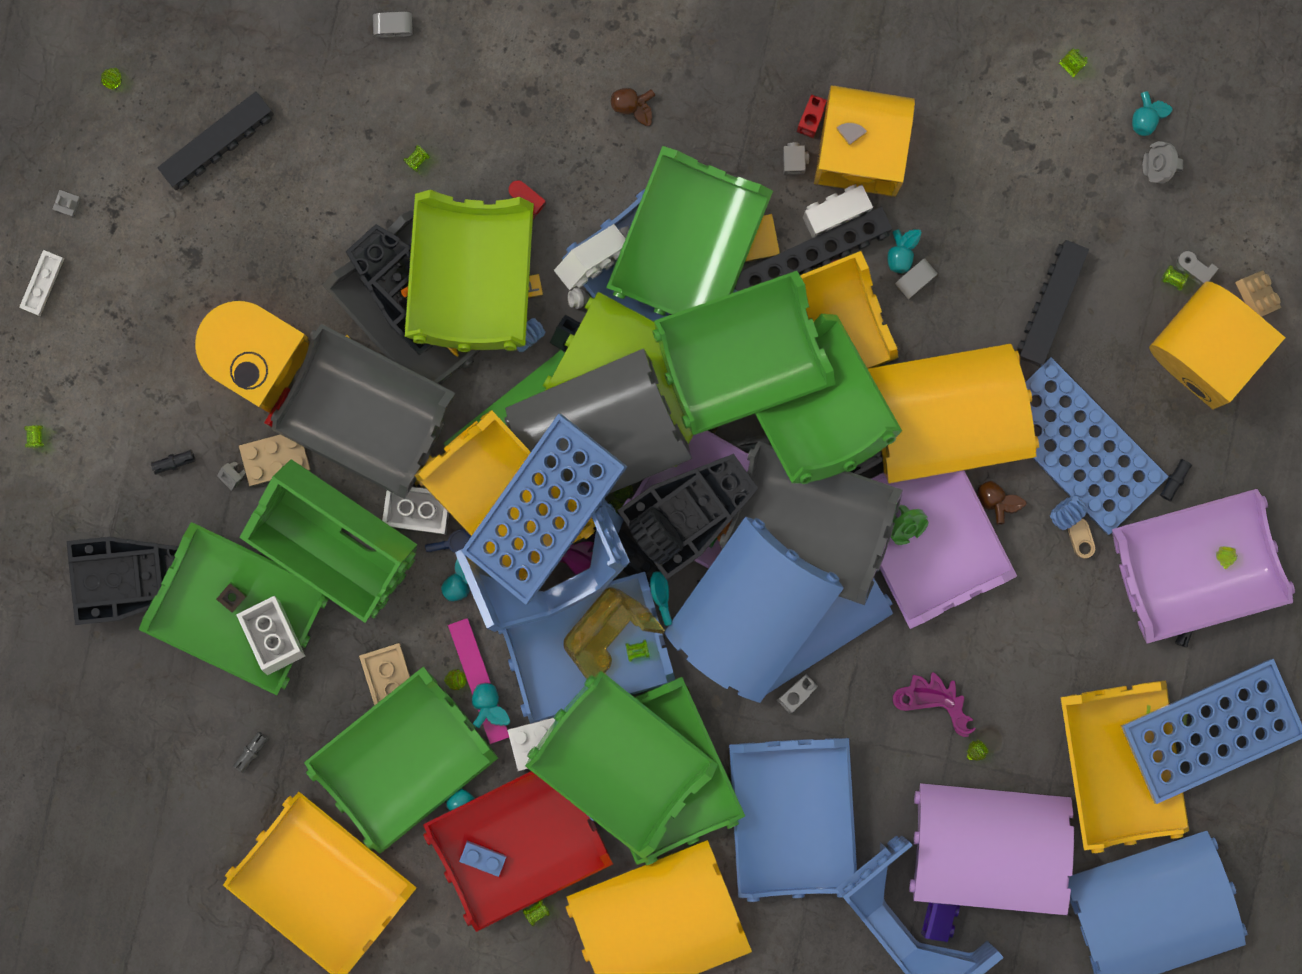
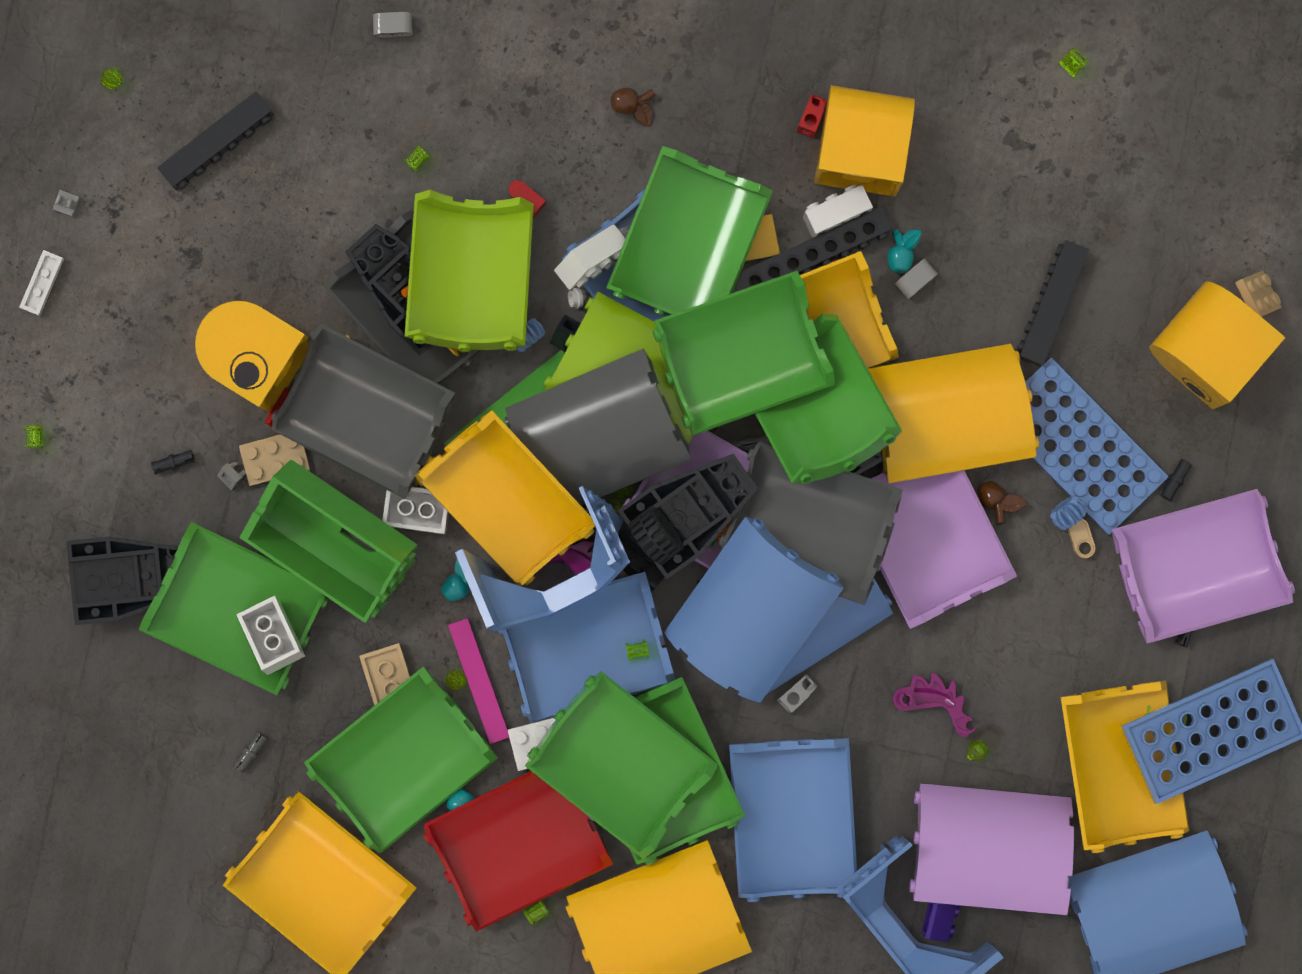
dark brown plate [216,582,247,613] -> none
dark blue piece [425,528,471,553] -> none
medium blue plate [459,841,507,877] -> none
medium blue piece [461,414,627,605] -> none
teal piece [472,683,510,728] -> none
yellow tile [528,274,543,298] -> none
clear yellow windscreen [563,587,665,679] -> none
teal piece [650,572,672,626] -> none
light grey brick [783,142,809,175] -> none
light grey tile [836,123,867,145] -> none
bright green tile [891,505,929,545] -> none
teal piece [1132,91,1173,136] -> none
light grey tile [1142,141,1183,184] -> none
clear neon green bush [1161,265,1189,291] -> none
light grey leg [1176,251,1219,286] -> none
clear neon green plate [1216,546,1238,569] -> none

